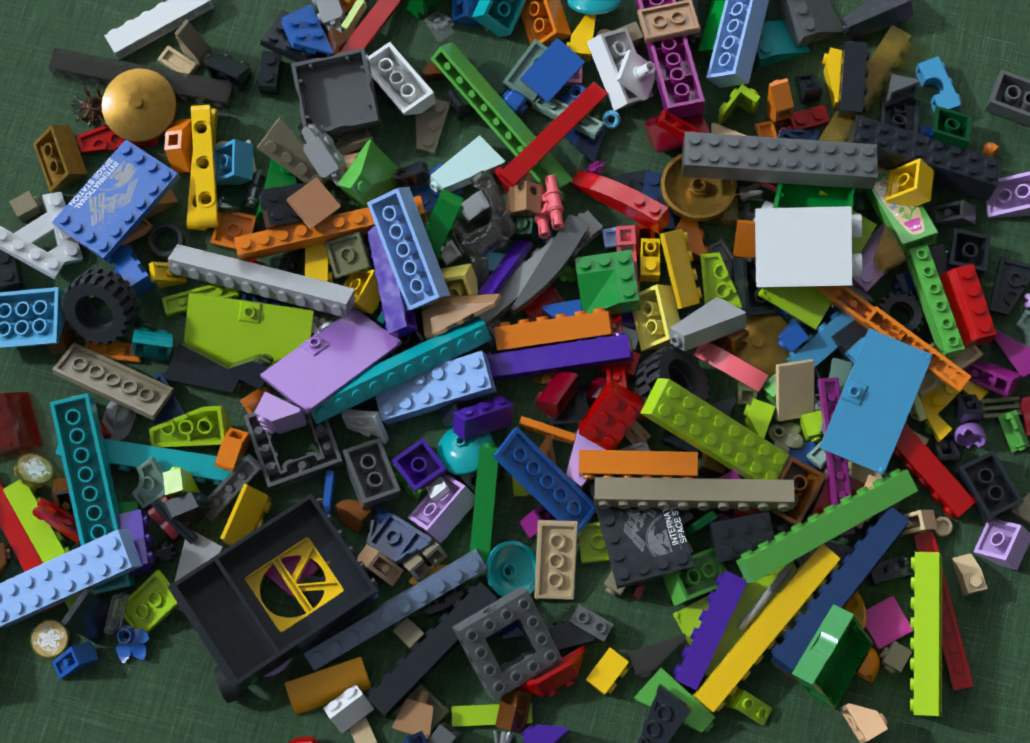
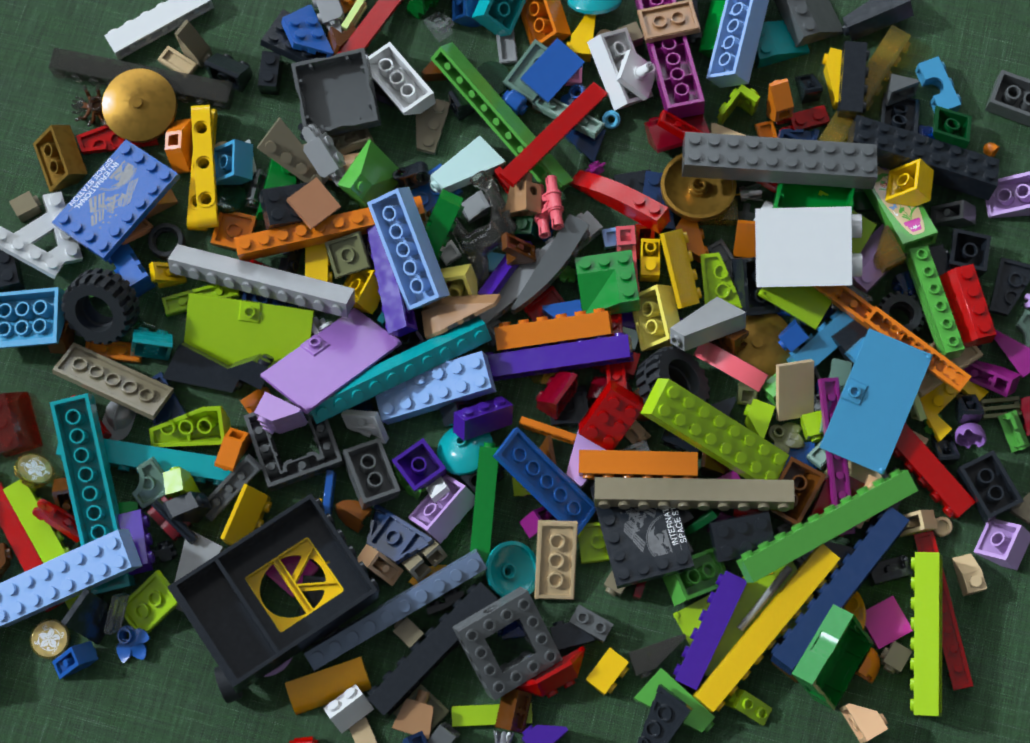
none -> light grey tile [496,29,518,65]
none -> reddish brown slope [501,232,536,265]

